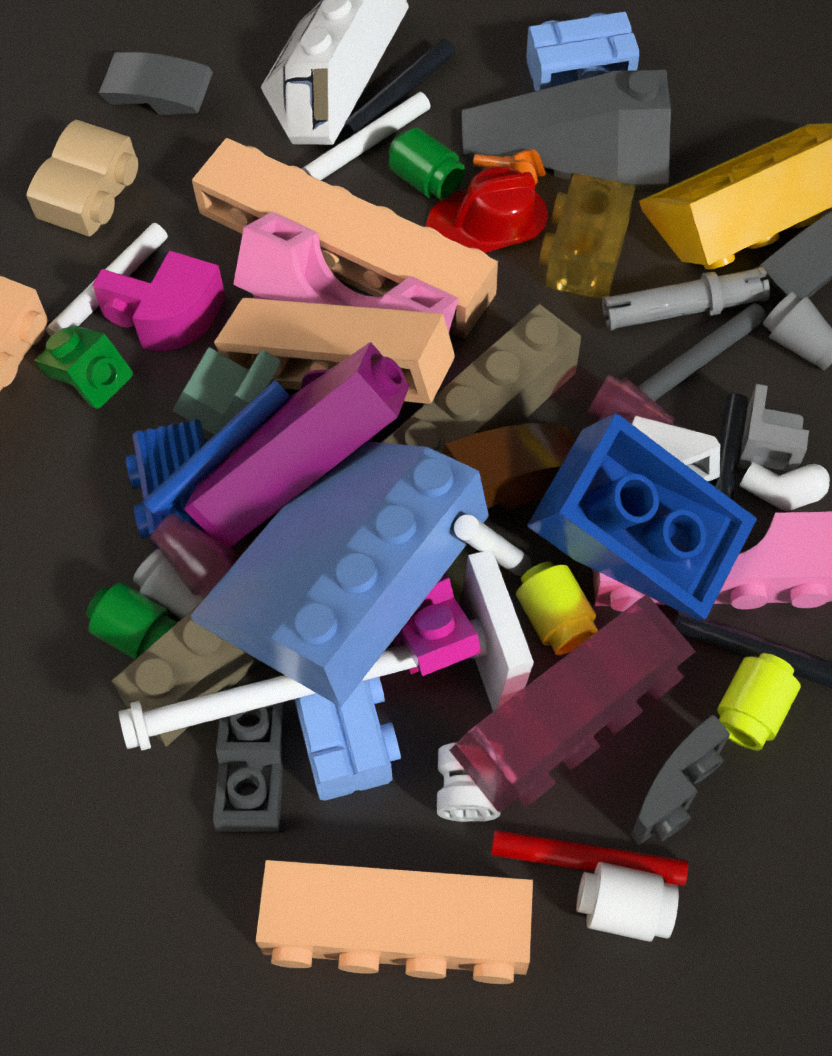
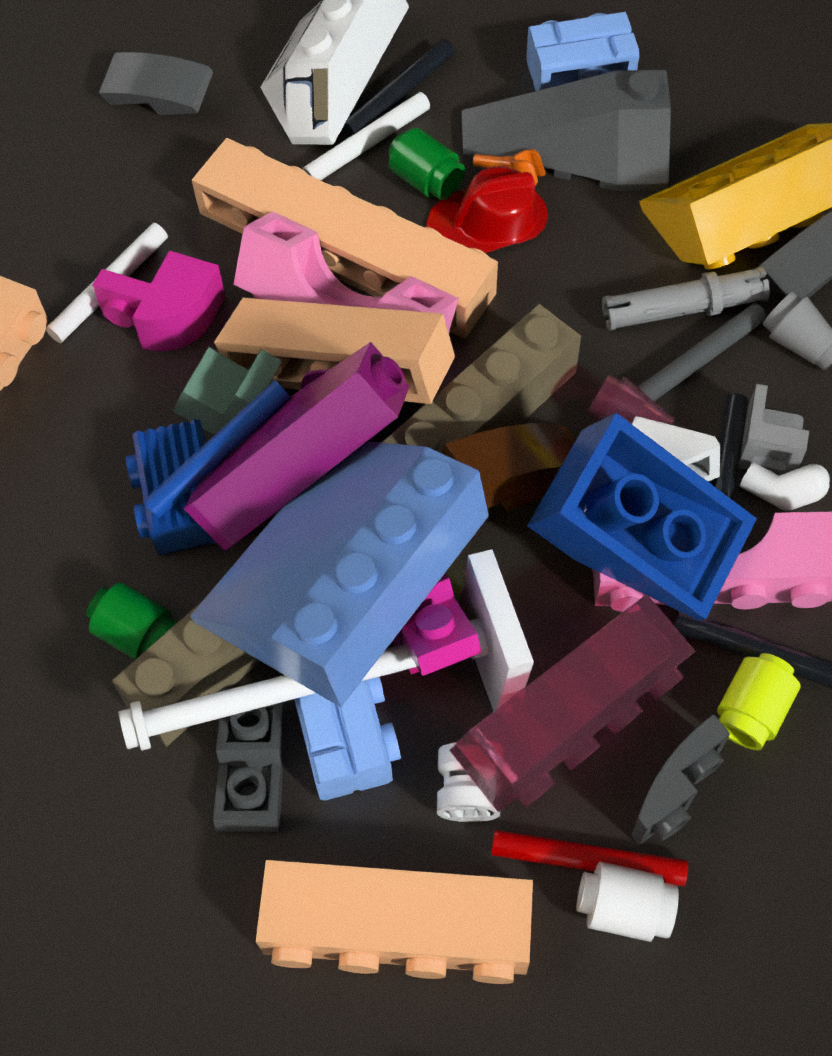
tan brick [26,119,138,237] -> none
green bracket [34,325,133,409] -> none
light grey cone [133,546,211,620] -> none
clear pink cone [151,513,237,598] -> none
white bar [454,514,531,576] -> none
neon yellow brick [516,562,598,655] -> none
clear yellow brick [539,173,636,299] -> none

